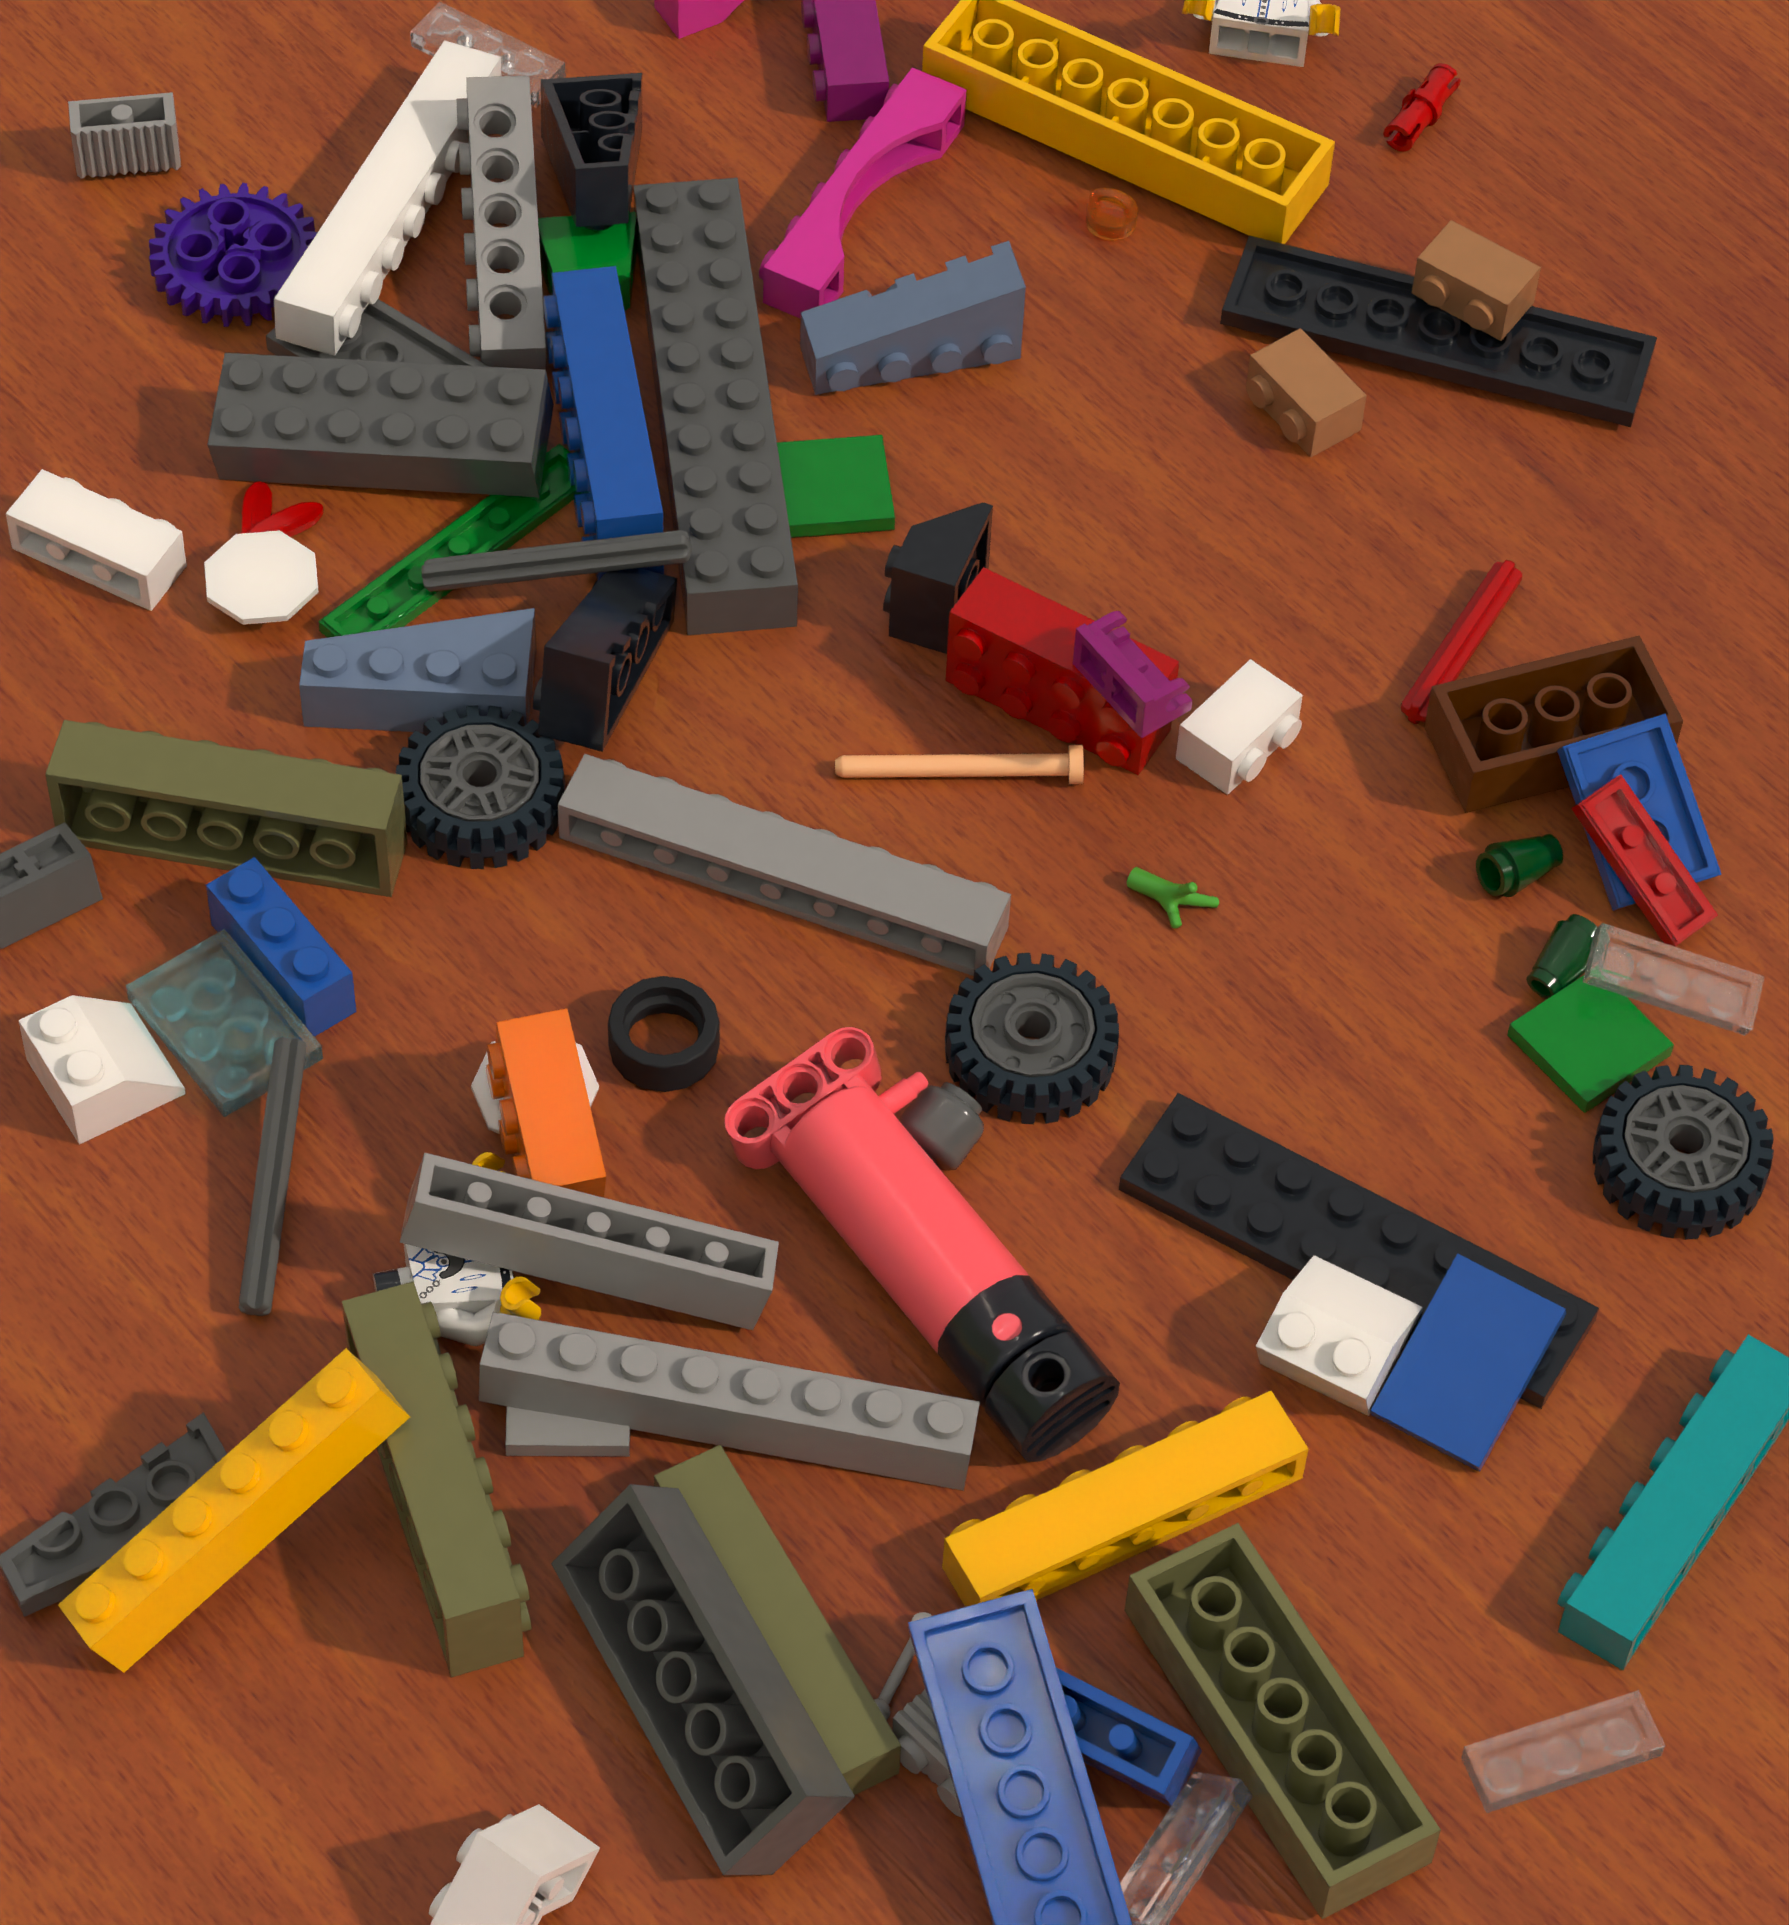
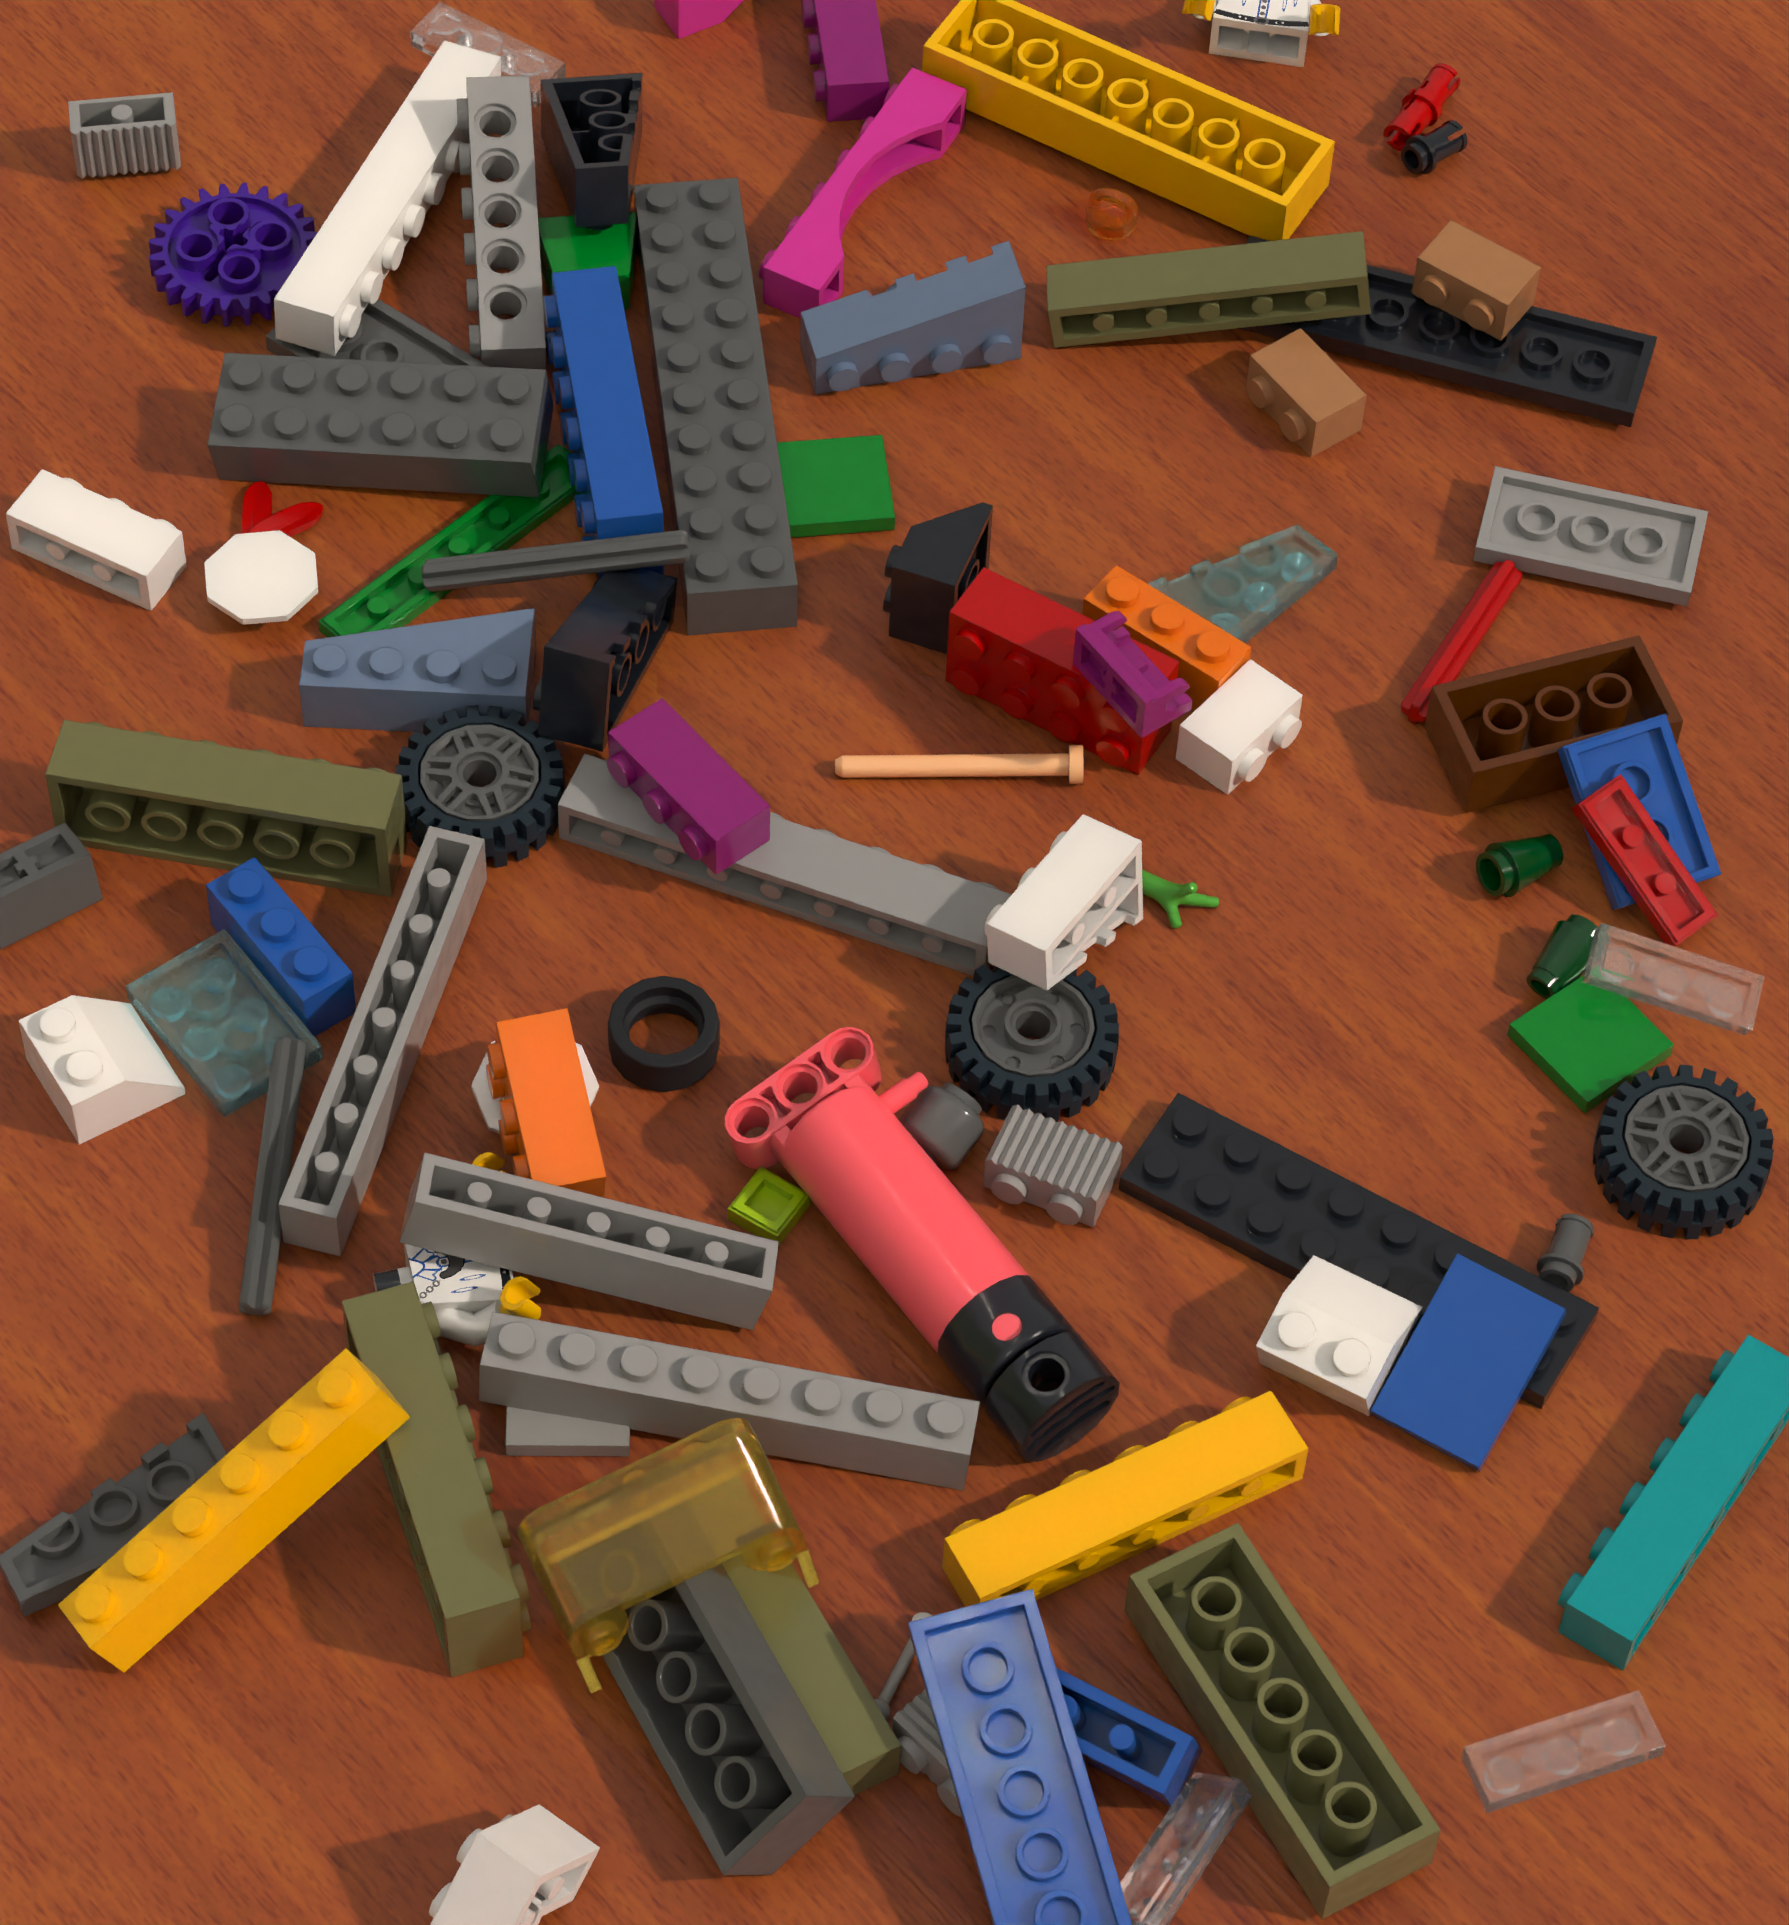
none -> light grey brick [278,826,487,1257]
none -> clear yellow windscreen [518,1418,820,1693]
none -> magenta brick [607,698,770,875]
none -> lime tile [727,1167,810,1246]
none -> light grey brick [983,1105,1123,1227]
none -> white wedge [984,814,1143,990]
none -> olive brick [1046,231,1371,348]
none -> orange brick [1082,565,1252,711]
none -> clear light blue wing [1147,524,1338,643]
none -> black pin [1401,120,1468,174]
none -> light grey plate [1473,466,1708,607]
none -> dark grey pin [1537,1213,1594,1292]

